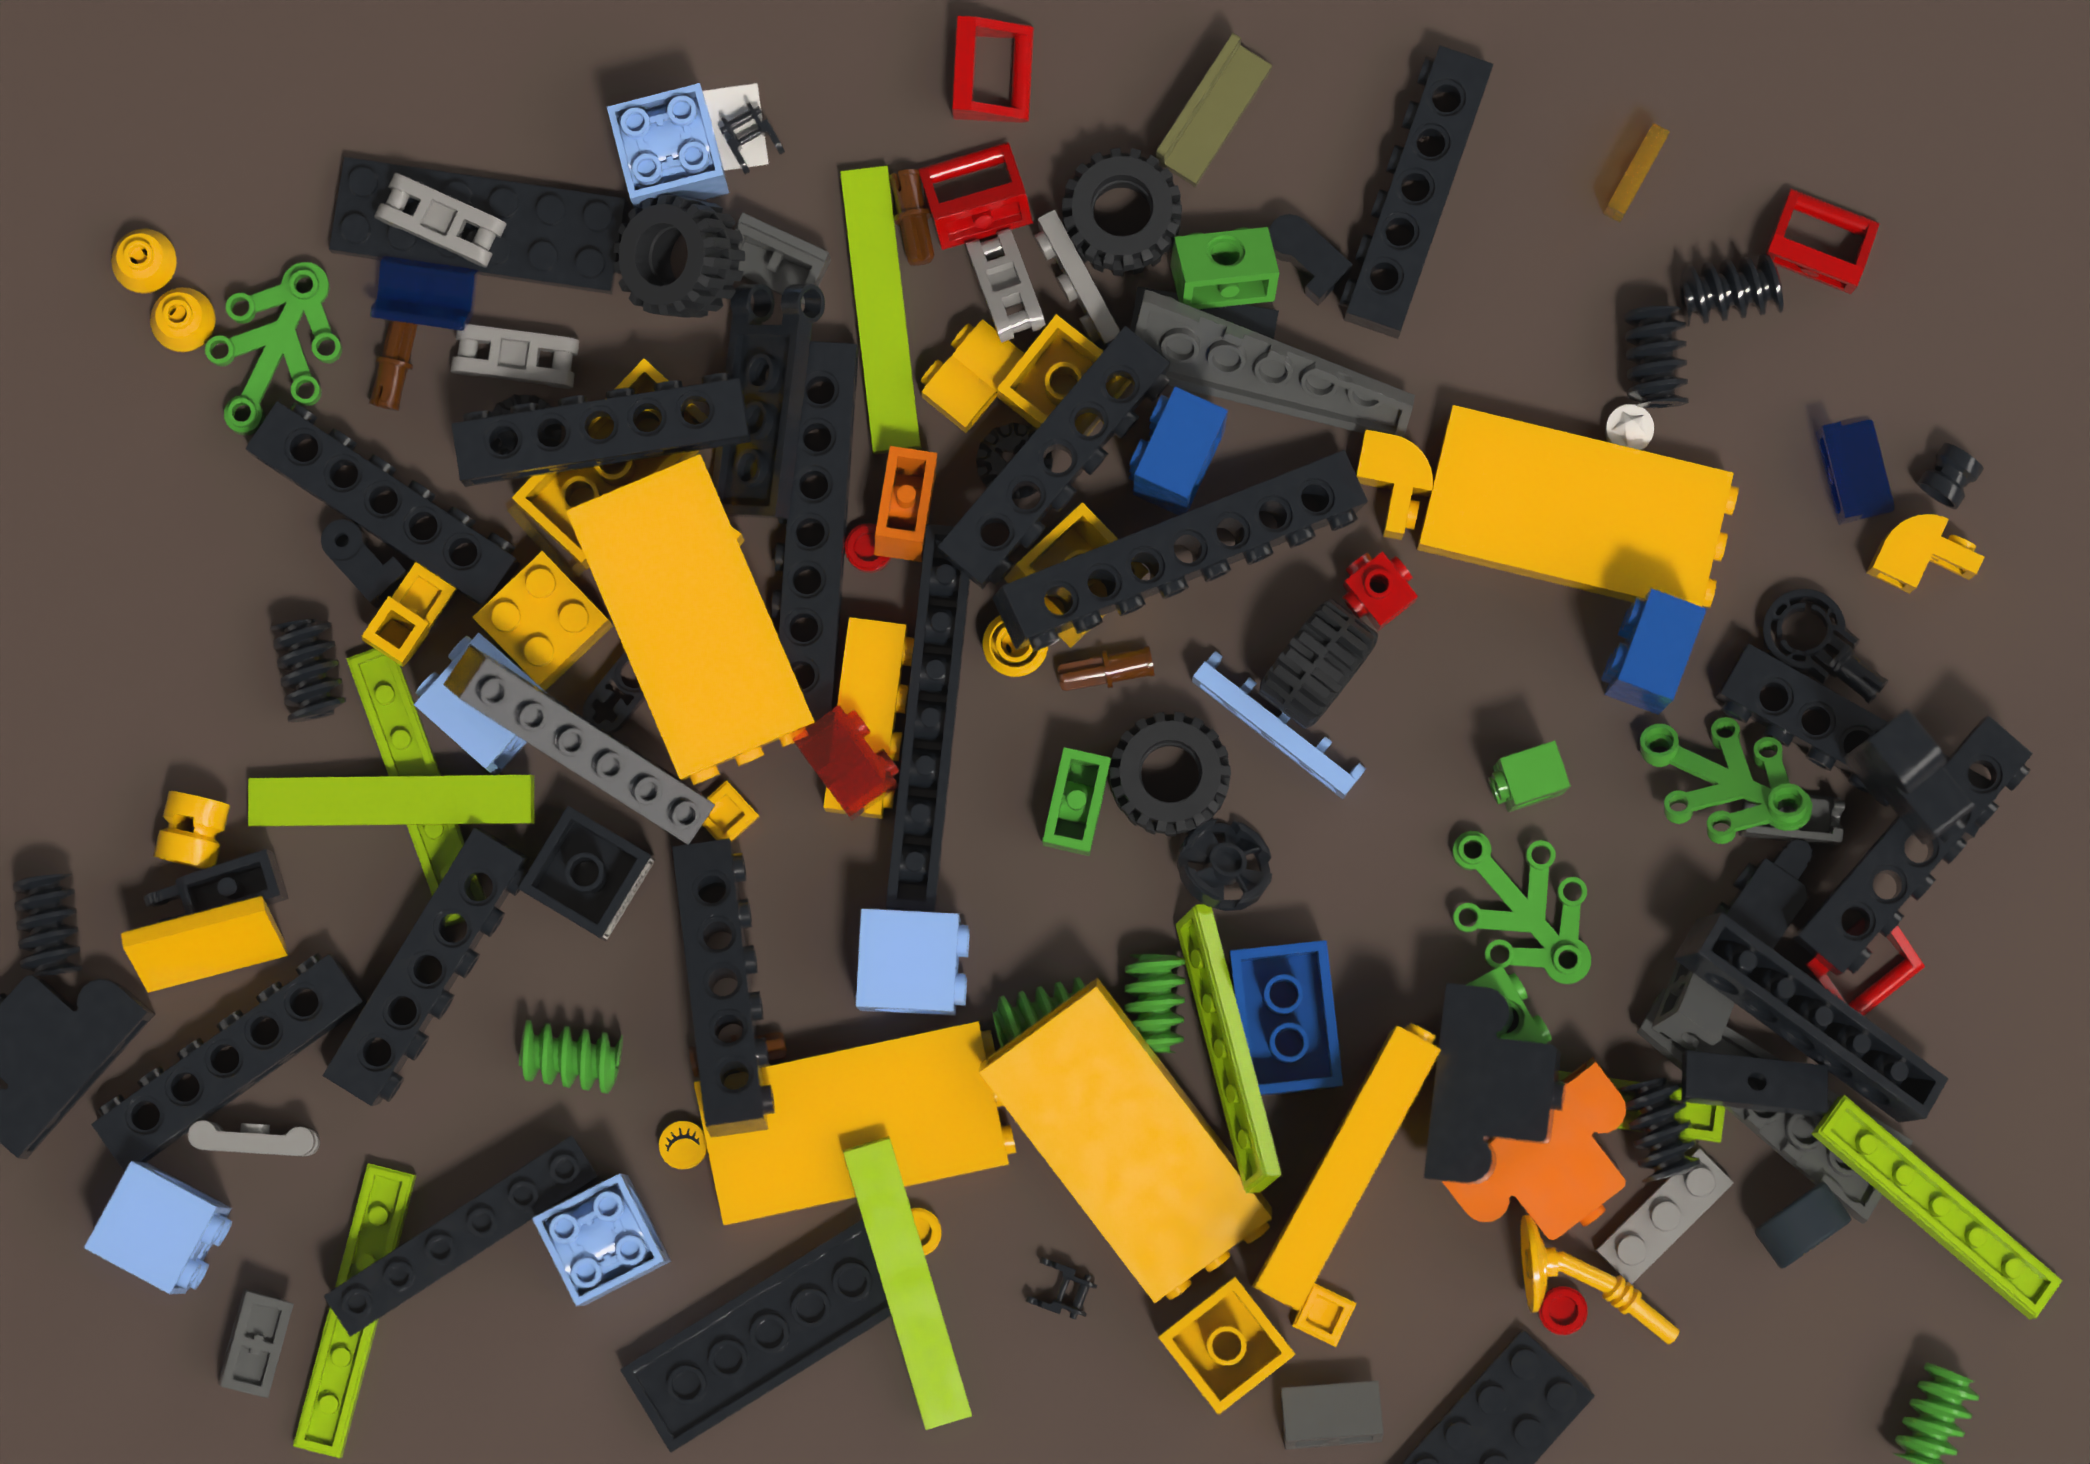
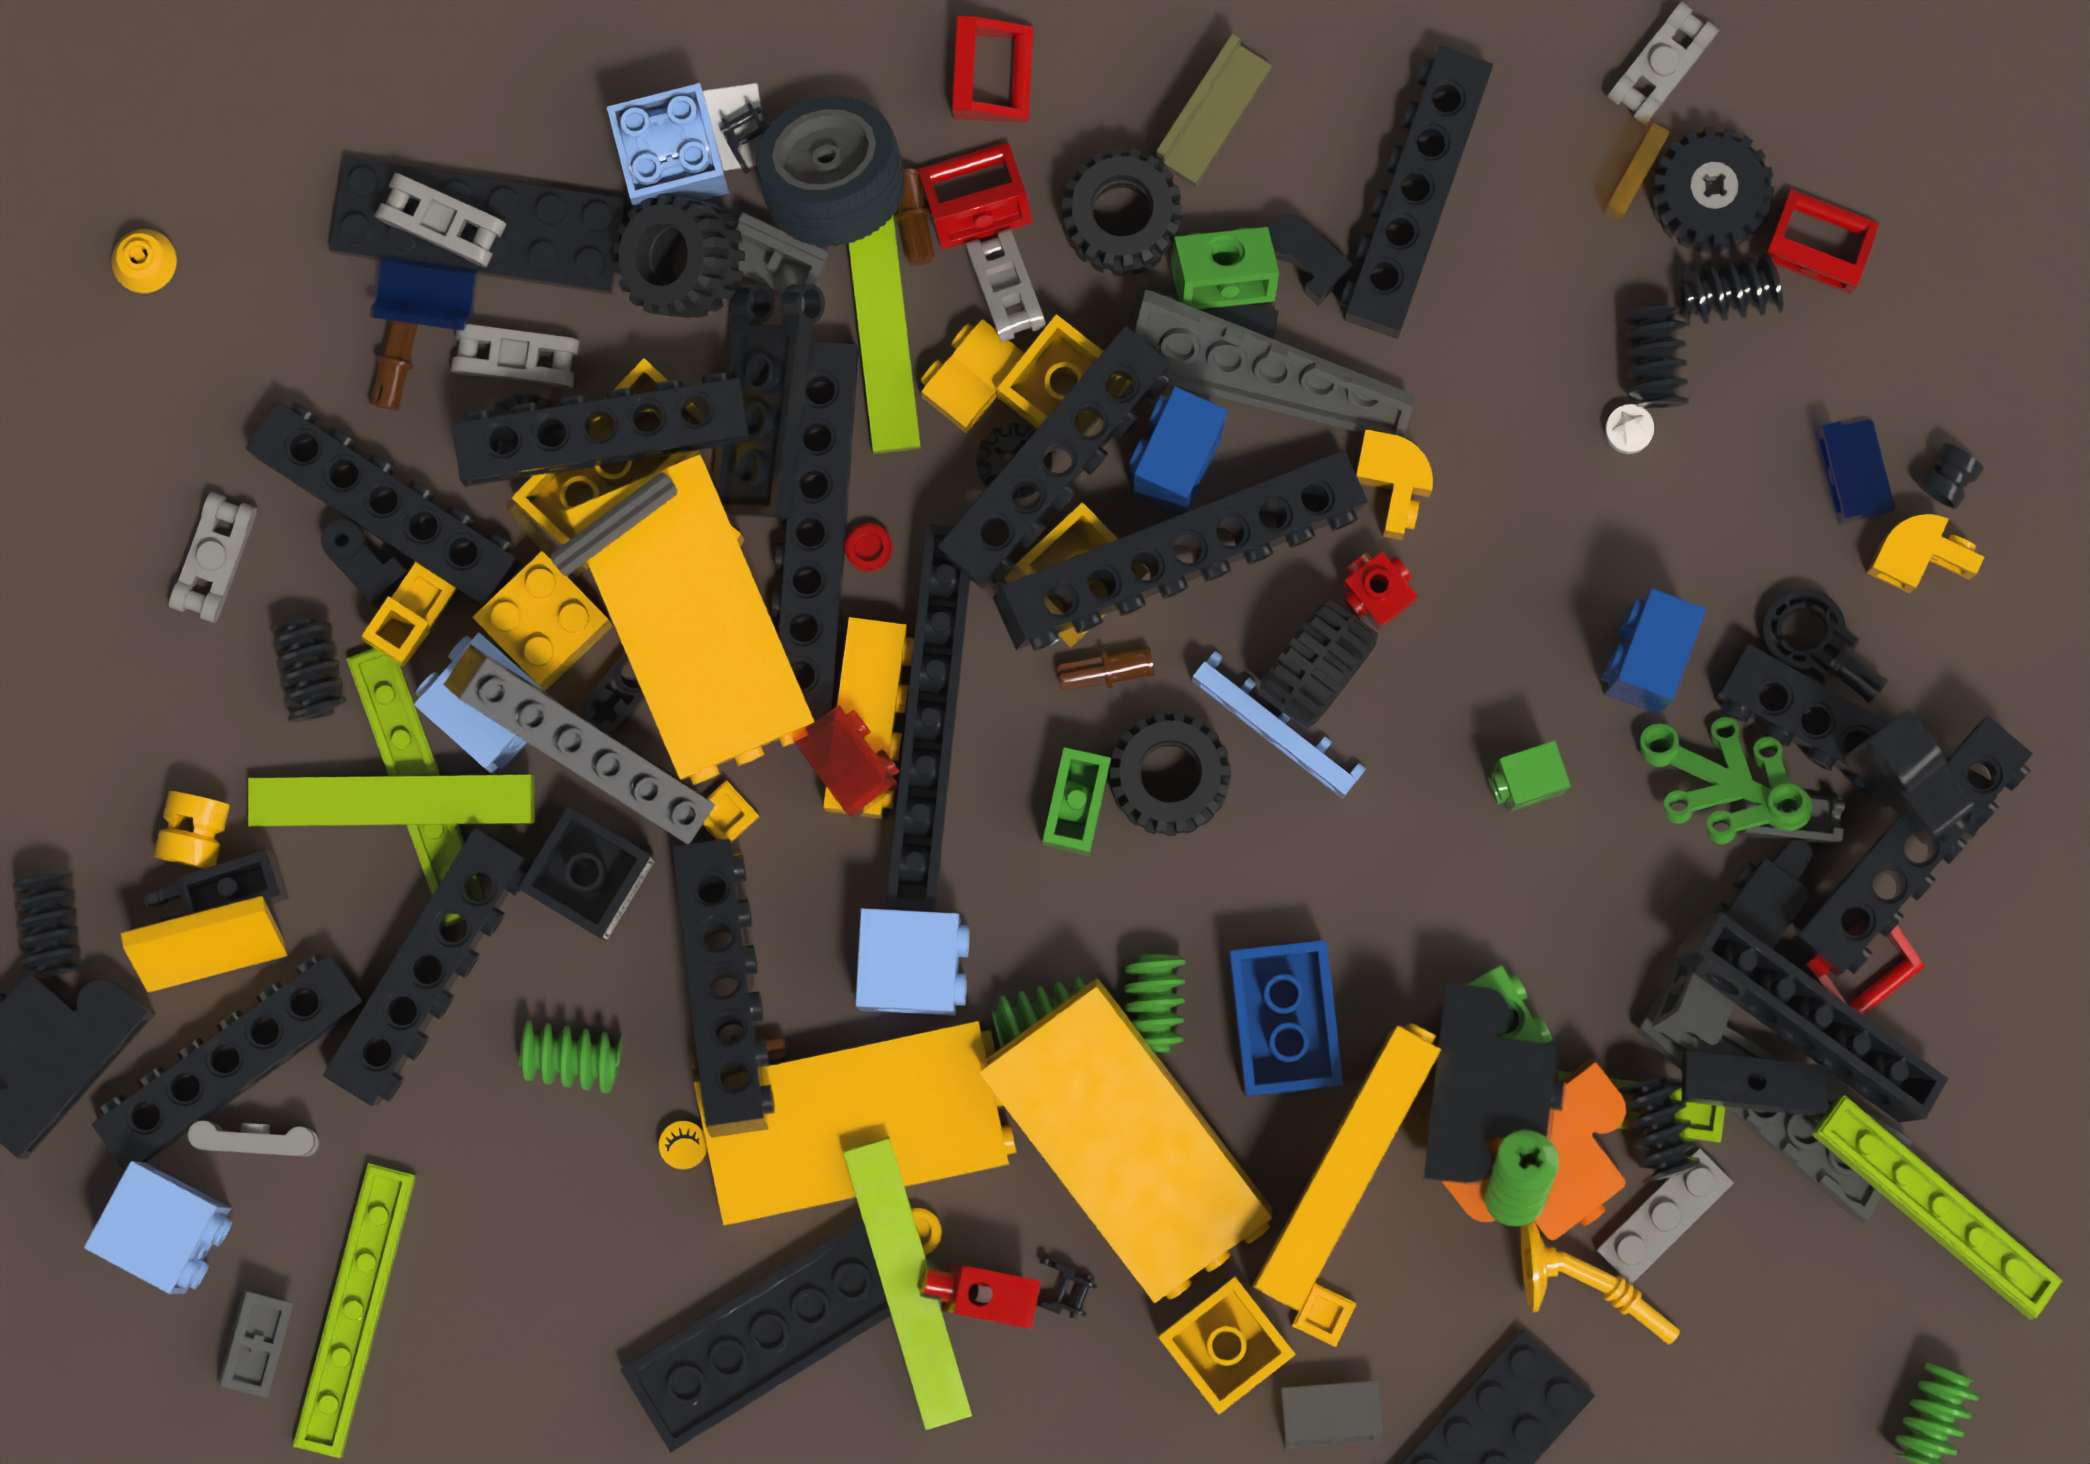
yellow cone [150,287,216,352] -> none
bright green plant [205,262,342,435] -> none
black brick [324,1135,598,1337] -> none
light blue brick [532,1174,671,1306] -> none
orange brick [874,446,937,562] -> none
yellow cone [983,615,1048,677] -> none
light grey plate [1034,210,1120,350] -> none
lime tile [1176,904,1282,1194] -> none
black piece [1177,819,1273,911] -> none
yellow brick [1417,405,1739,608] -> none
bright green plant [1452,831,1591,984] -> none
red tile [1538,1286,1588,1335] -> none
black wheel [1755,1182,1851,1269] -> none
none -> light grey plate [169,492,257,623]
none -> dark grey axle [550,473,678,576]
none -> black wheel [756,96,905,247]
none -> red torso [920,1263,1041,1329]
none -> bright green piece [1484,1130,1559,1226]
none -> light grey plate [1607,1,1720,126]
none -> black wheel [1650,126,1775,253]

